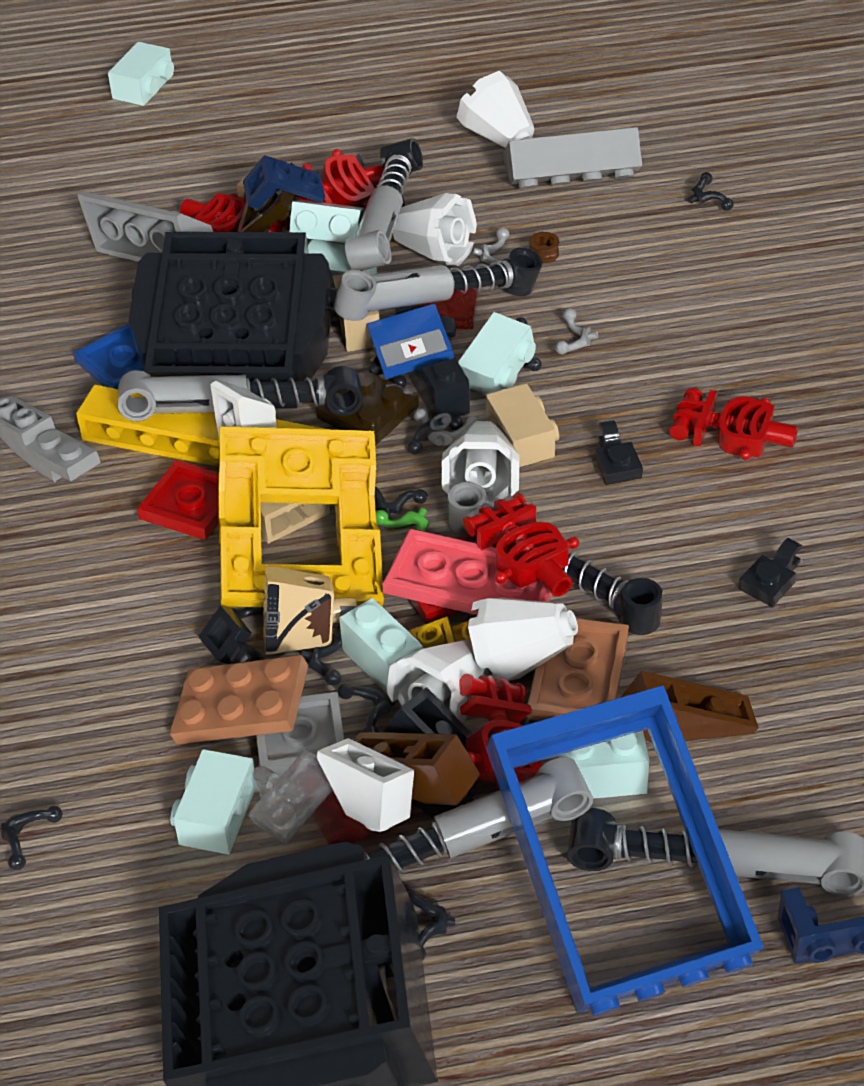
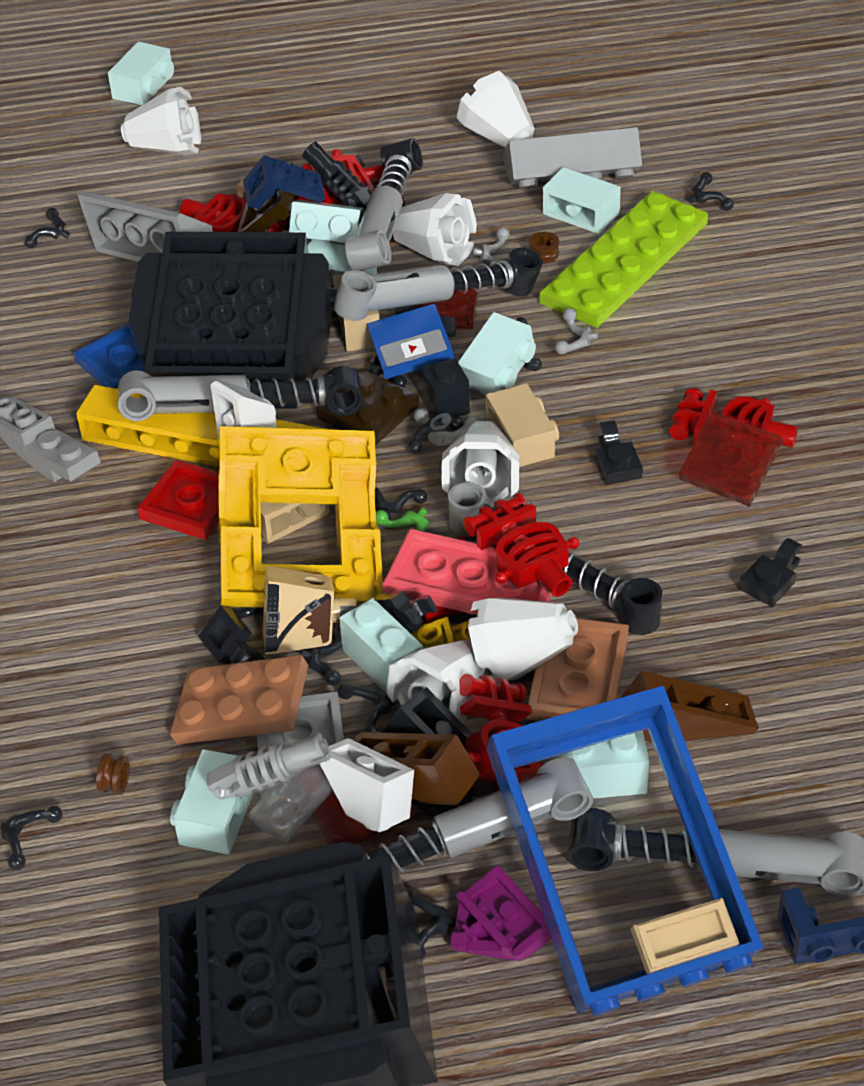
none -> black piece [25,208,70,248]
none -> reddish brown bush [96,753,130,795]
none -> white cone [121,87,201,155]
none -> light grey hinge [207,733,330,800]
none -> black hinge [302,141,371,211]
none -> black plate [373,591,438,634]
none -> magenta slope [450,865,552,961]
none -> lime plate [539,191,708,328]
none -> light aqua brick [543,167,621,234]
none -> tan tile [631,898,739,975]
none -> clear red plate [679,410,782,507]

